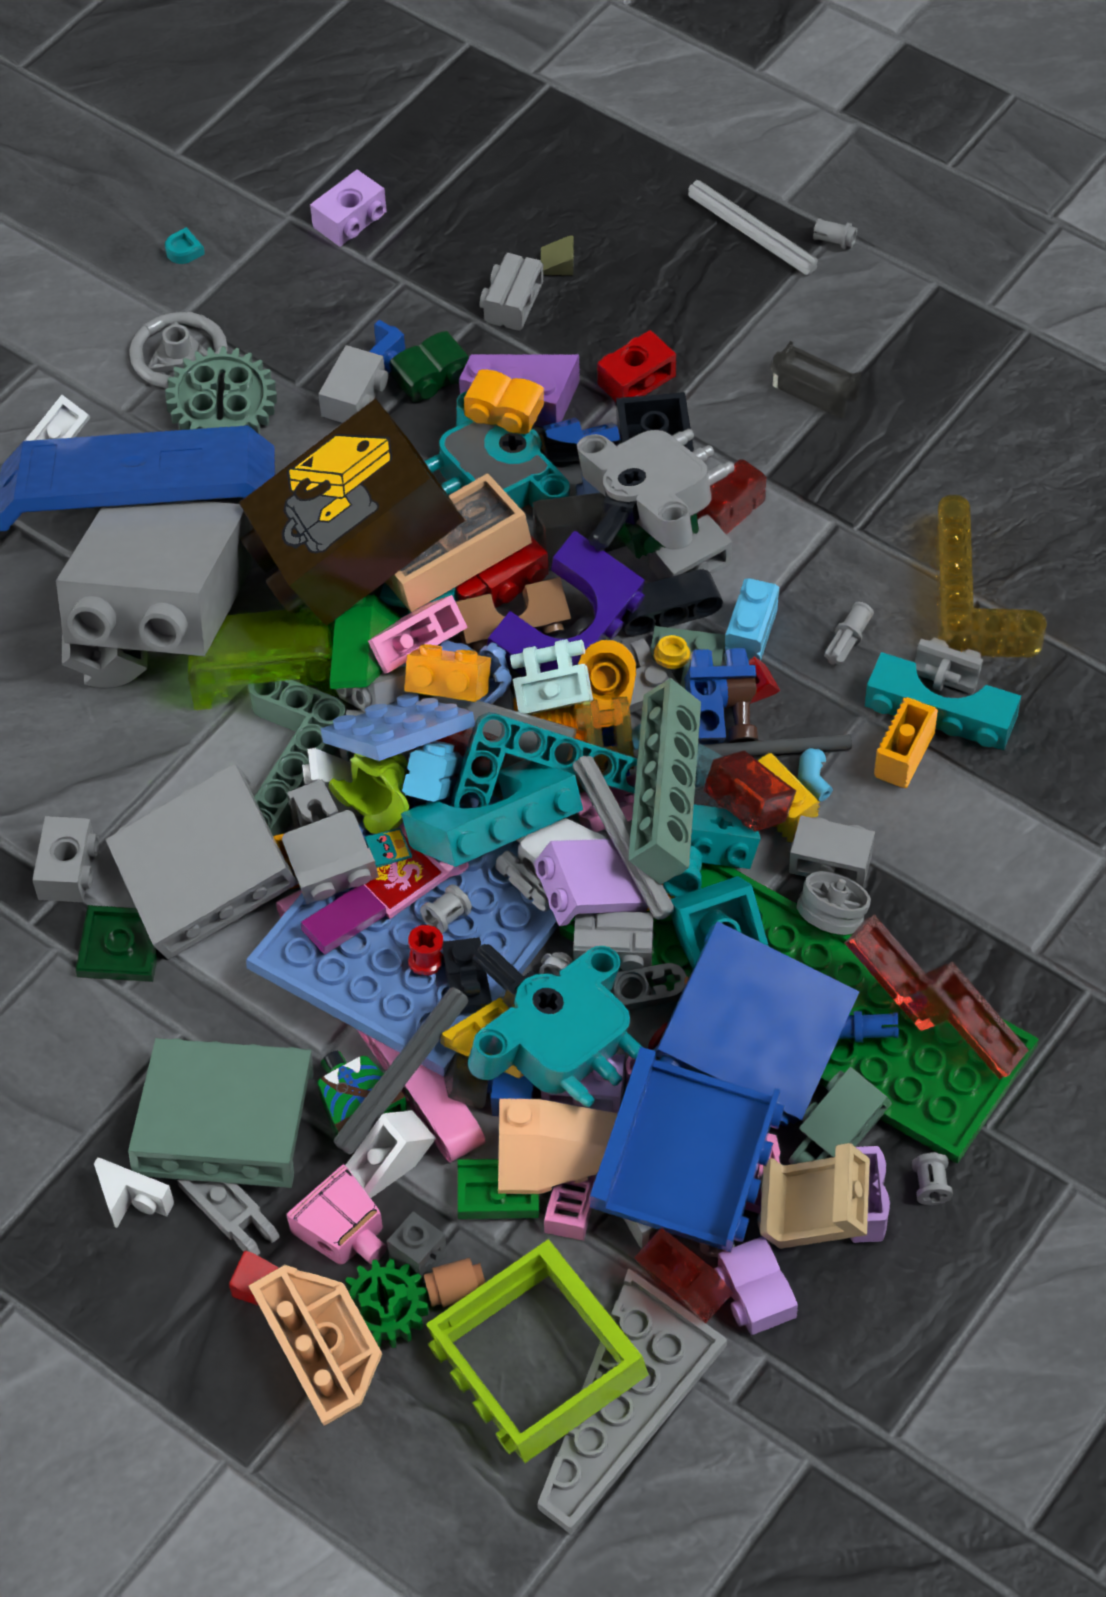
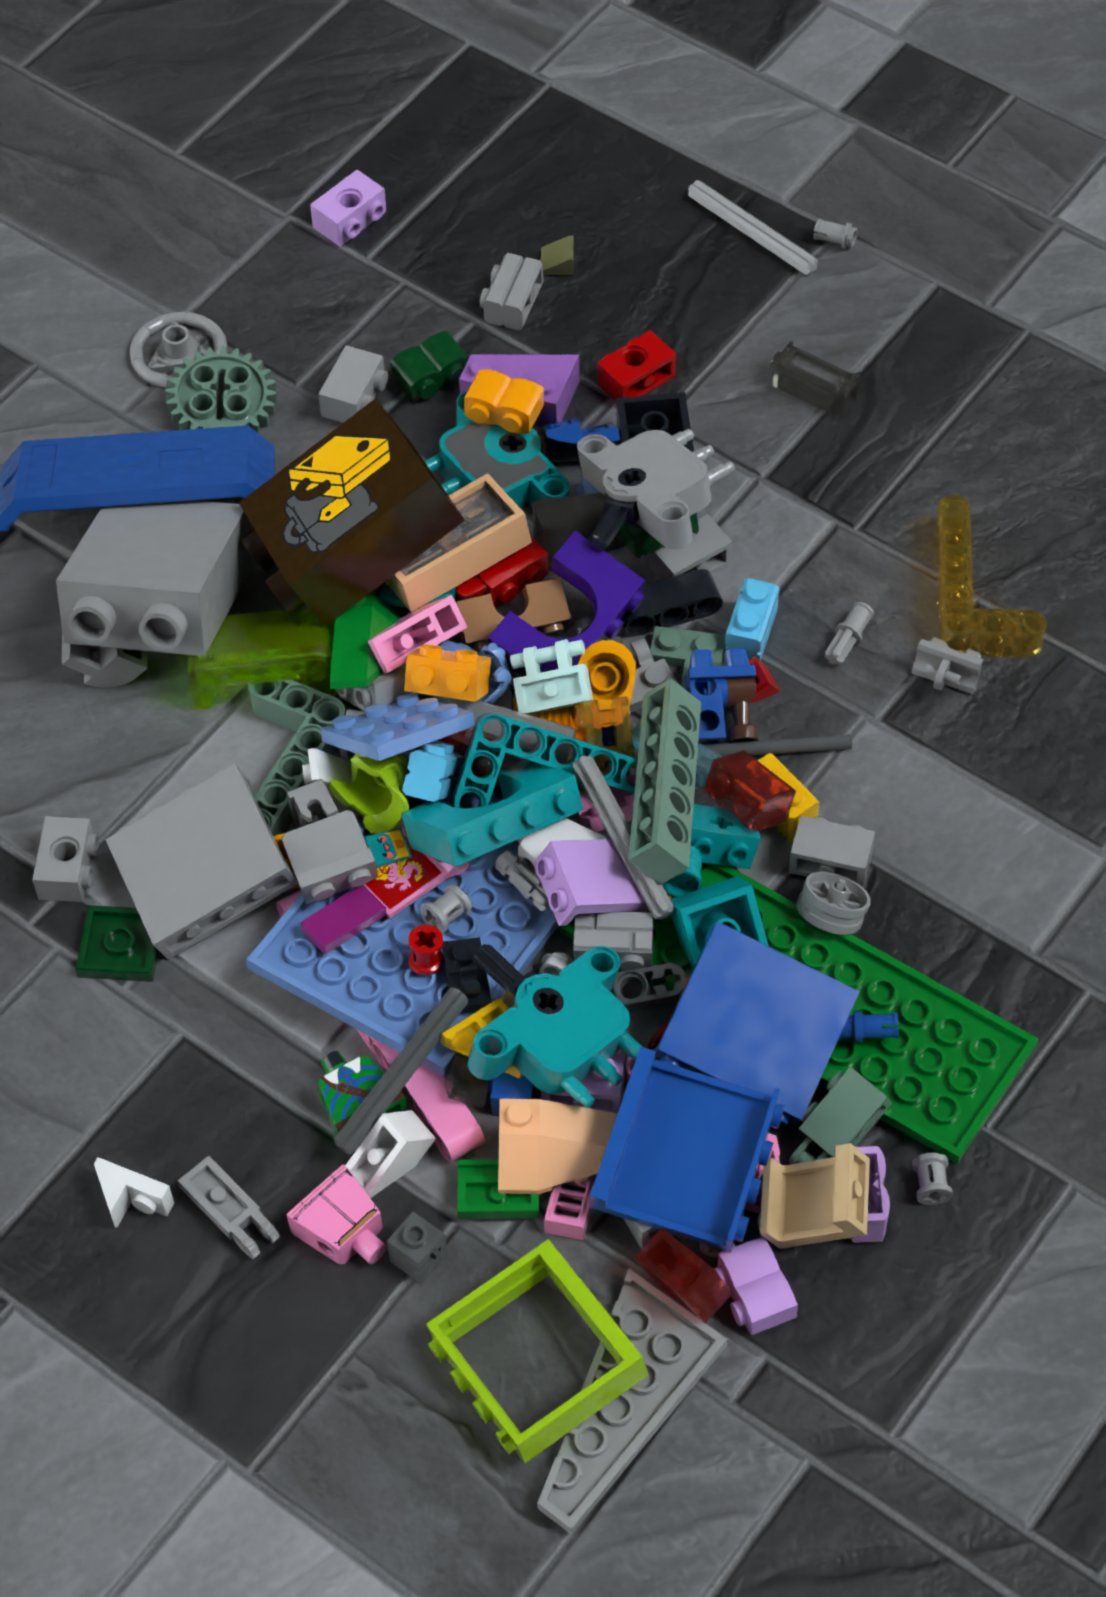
white plate [25,395,90,441] -> none
sand green panel [128,1038,314,1188] -> none
teal tile [165,227,205,264] -> none
red slope [229,1250,279,1306] -> none
light nougat wedge [249,1265,382,1426] -> none
green gear [345,1259,429,1348] -> none
blue bracket [369,320,405,374] -> none
nougat brick [423,1257,485,1308] -> none
yellow plate [654,635,690,669] -> none
clear red brick [697,459,767,535] -> none
medium azure arm [798,748,833,802] -> none
clear red bracket [845,915,1029,1079] -> none
teal arch [864,652,1021,750] -> none
light orange brick [874,697,938,788] -> none

